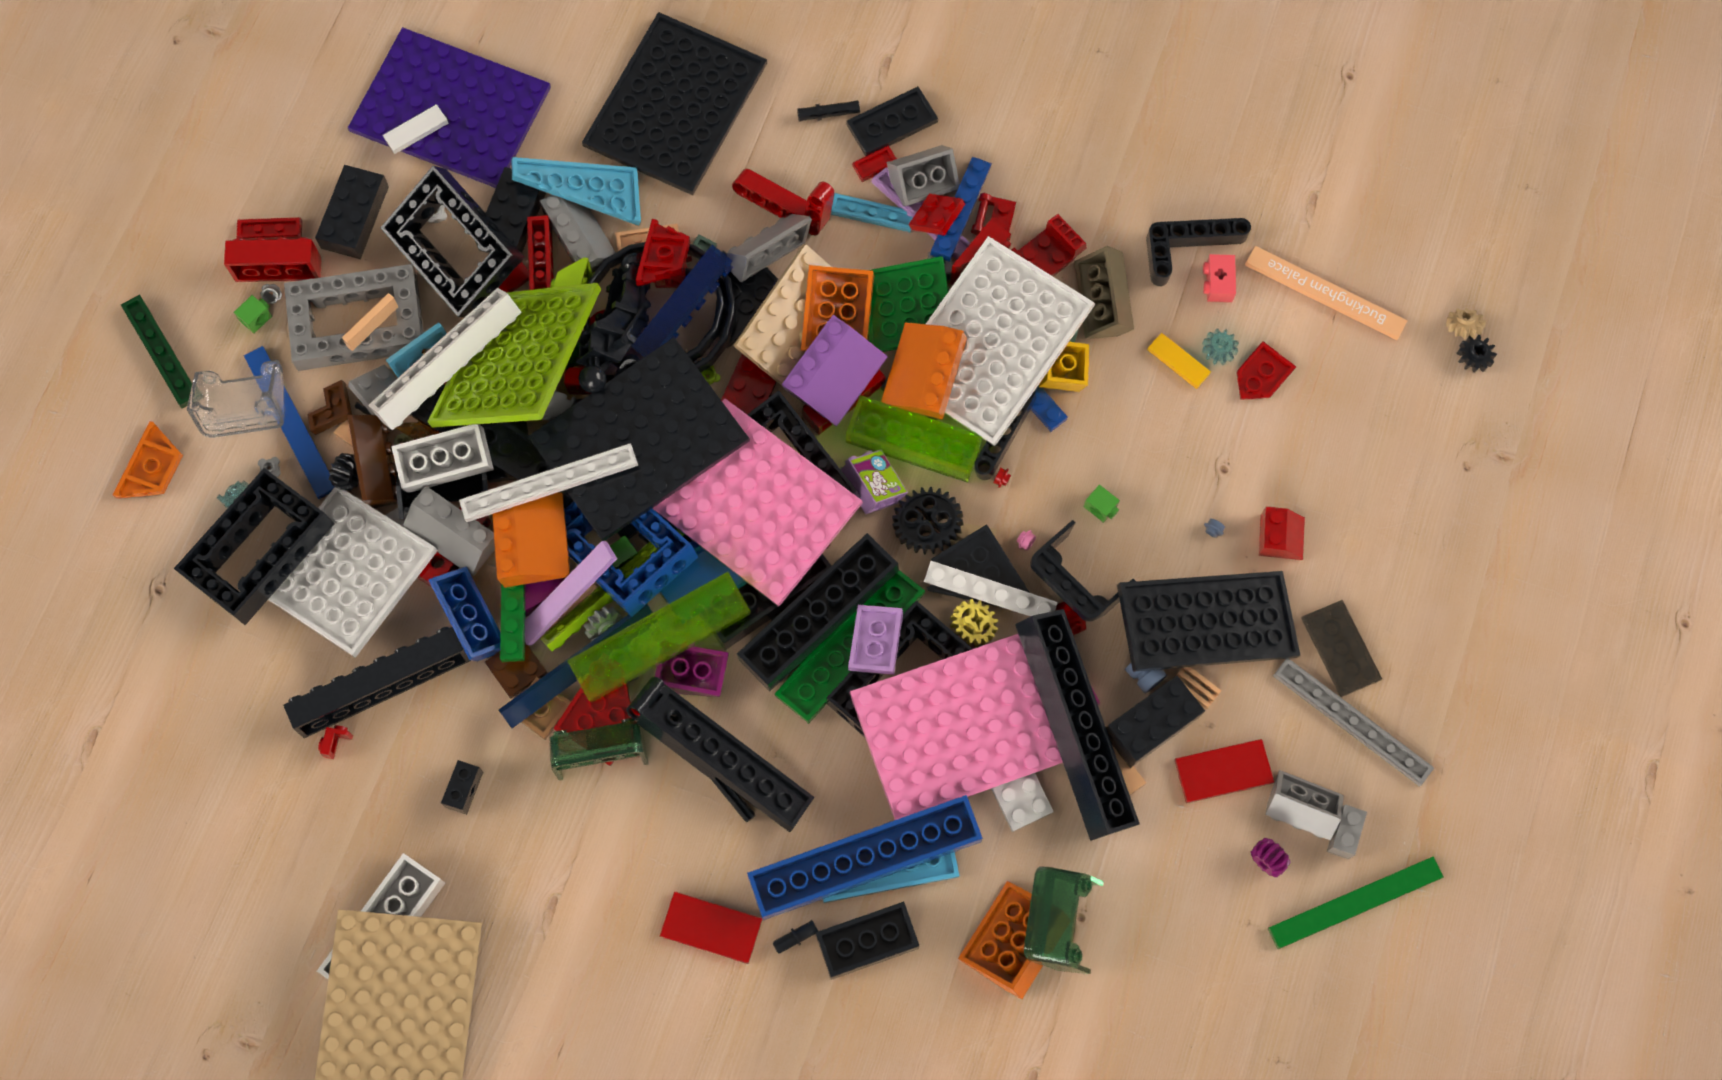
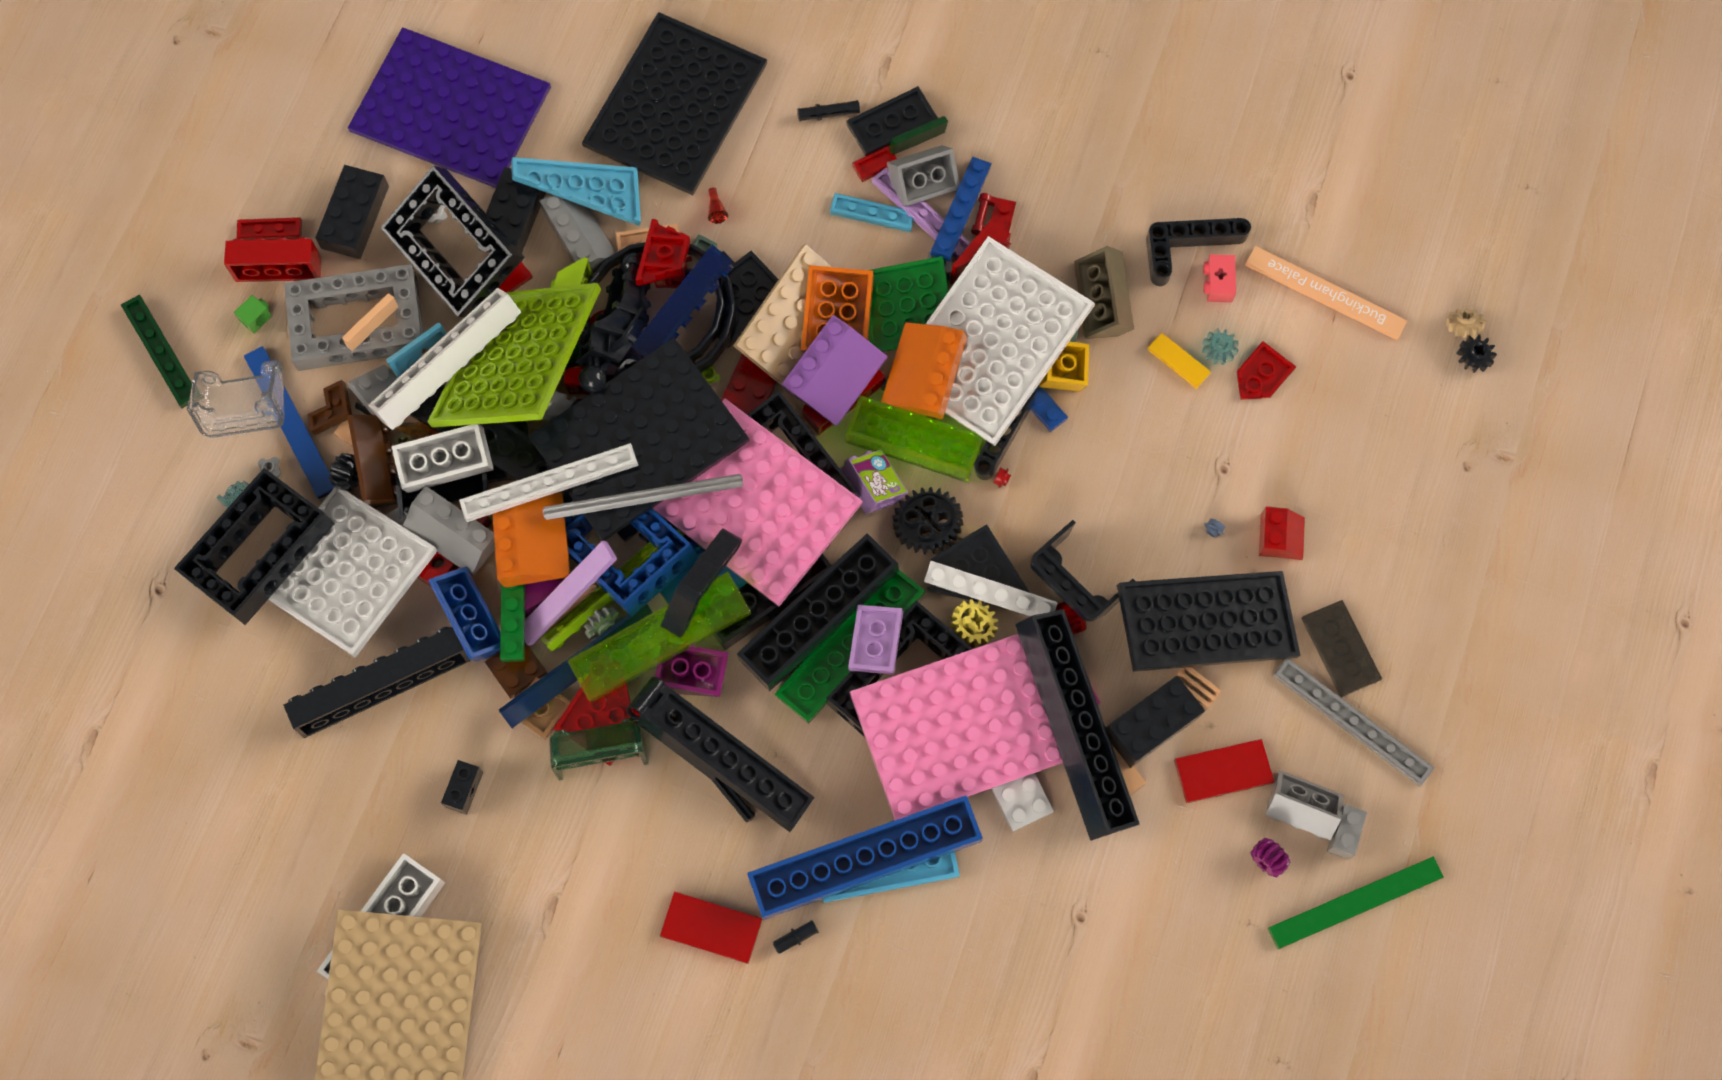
orange wing [113,421,183,499] -> none
light grey plate [260,284,282,304] -> none
red bracket [318,725,353,760] -> none
white tile [383,104,448,154] -> none
red brick [527,215,554,290] -> none
bright green brick [610,536,638,570] -> none
light grey slope [725,214,812,282] -> none
red beam [732,169,834,236] -> none
black brick [816,901,920,980] -> none
red plate [909,194,965,236] -> none
orange slope [958,881,1071,1000] -> none
red plate [1011,214,1087,277] -> none
bright pink plate [1017,530,1036,551] -> none
clear green windscreen [1024,866,1103,974] -> none
bright green brick [1083,484,1120,523] -> none
sand blue wheel [1125,663,1167,694] -> none
none -> light grey axle [543,474,743,520]
none -> black beam [660,528,743,638]
none -> clear red cone [708,187,728,224]
none -> dark green tile [889,116,948,155]

